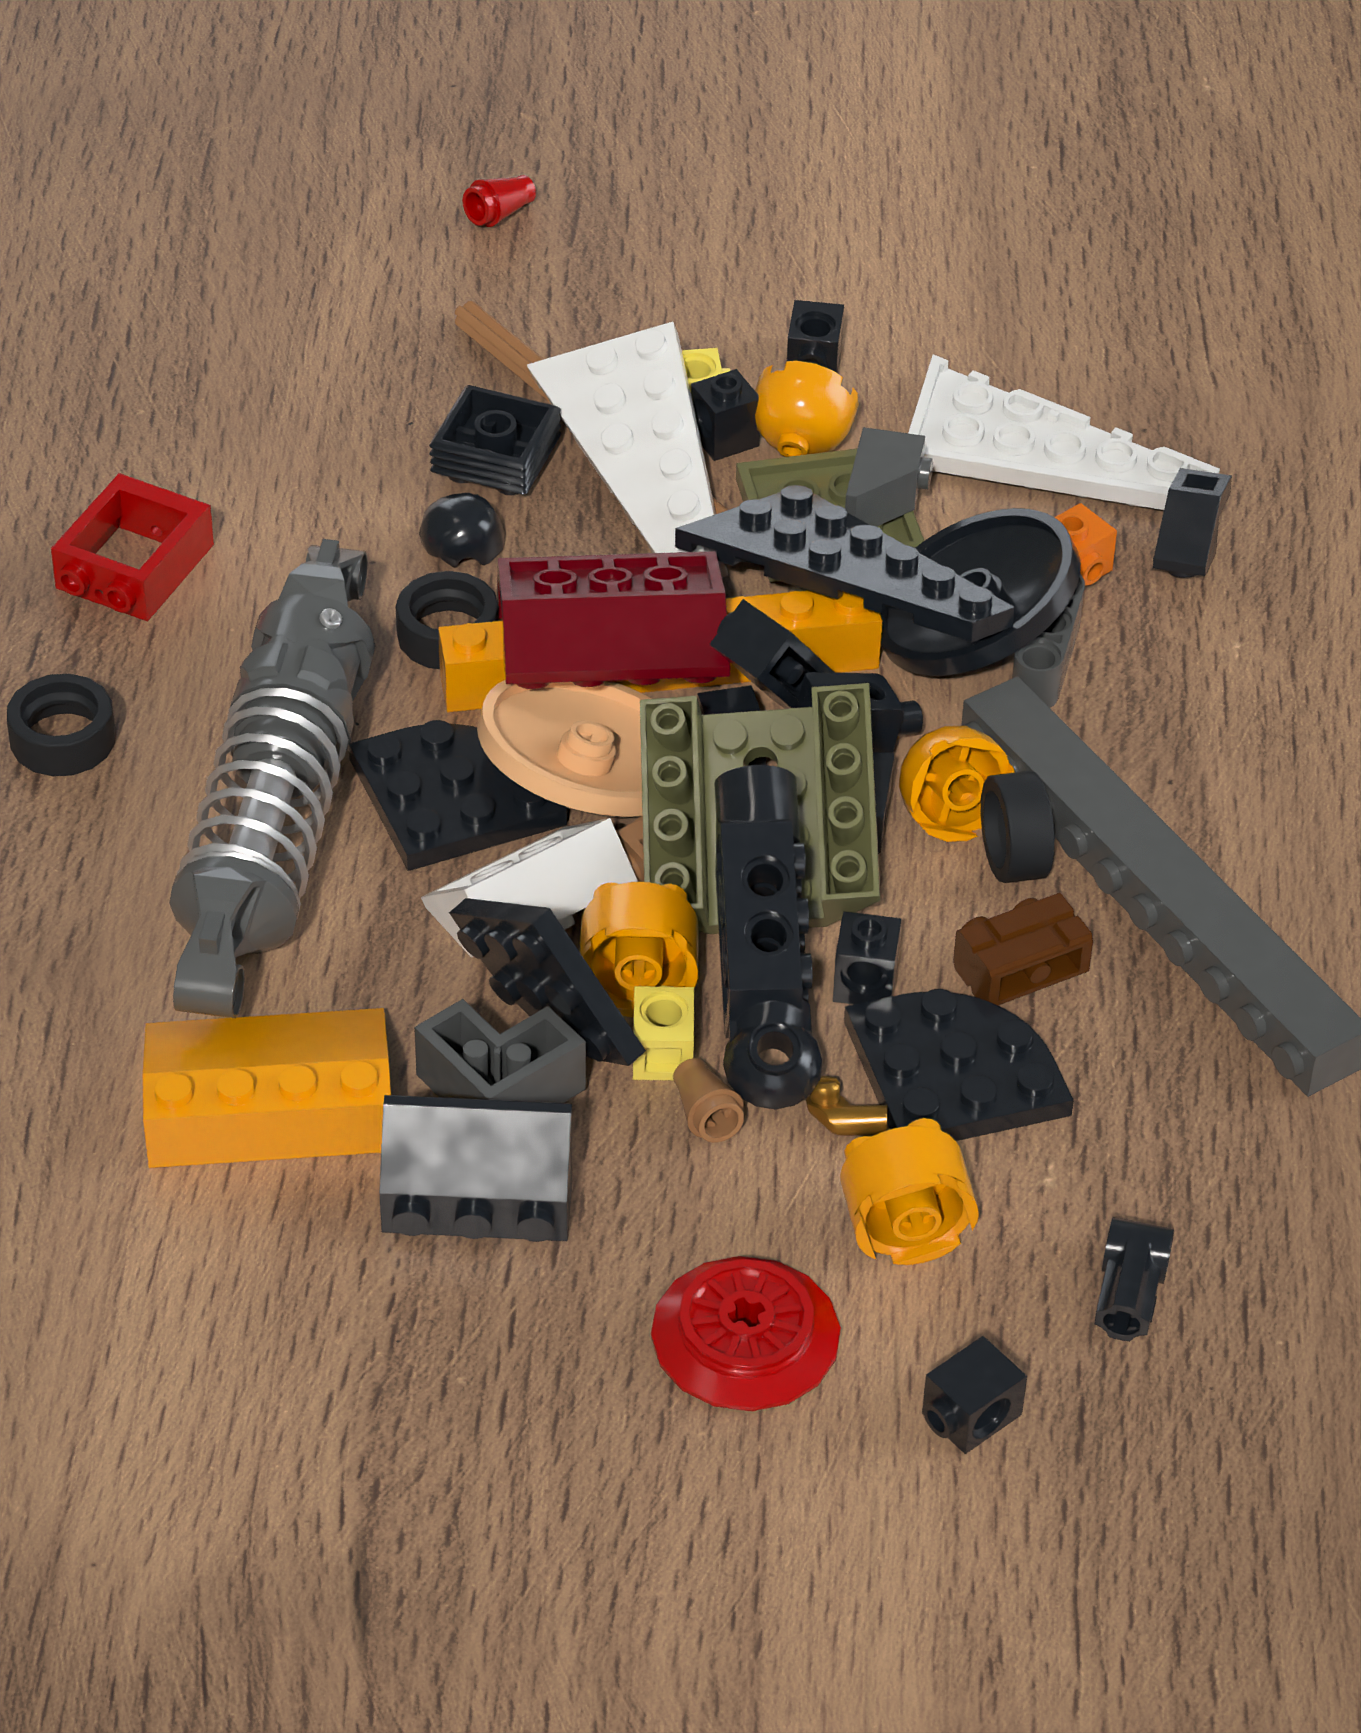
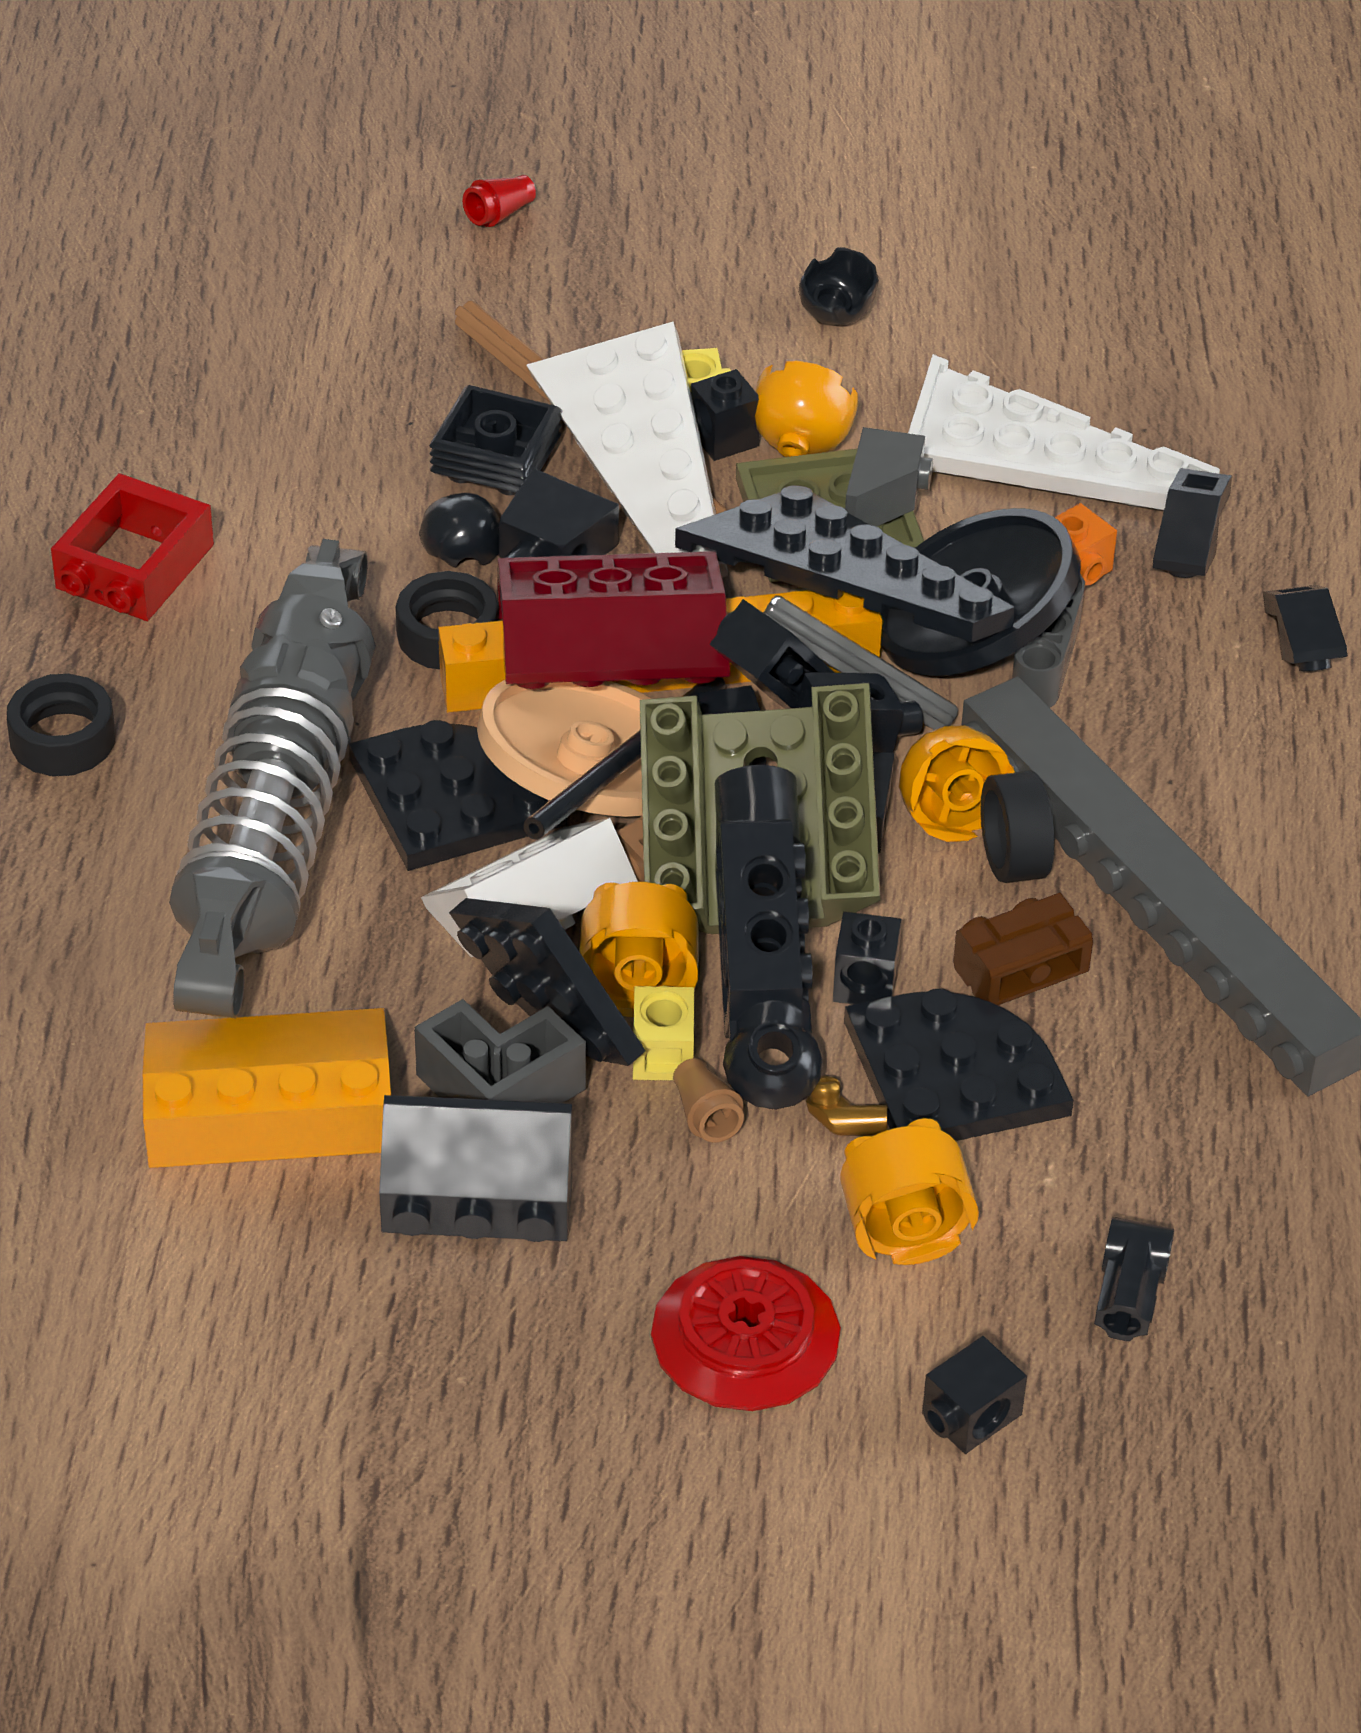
black brick [787,300,844,373] -> none
none -> black torso [499,469,619,558]
none -> black piece [523,677,726,840]
none -> dark grey axle [763,595,958,730]
none -> black hair [798,247,879,325]
none -> black slope [1263,585,1348,671]

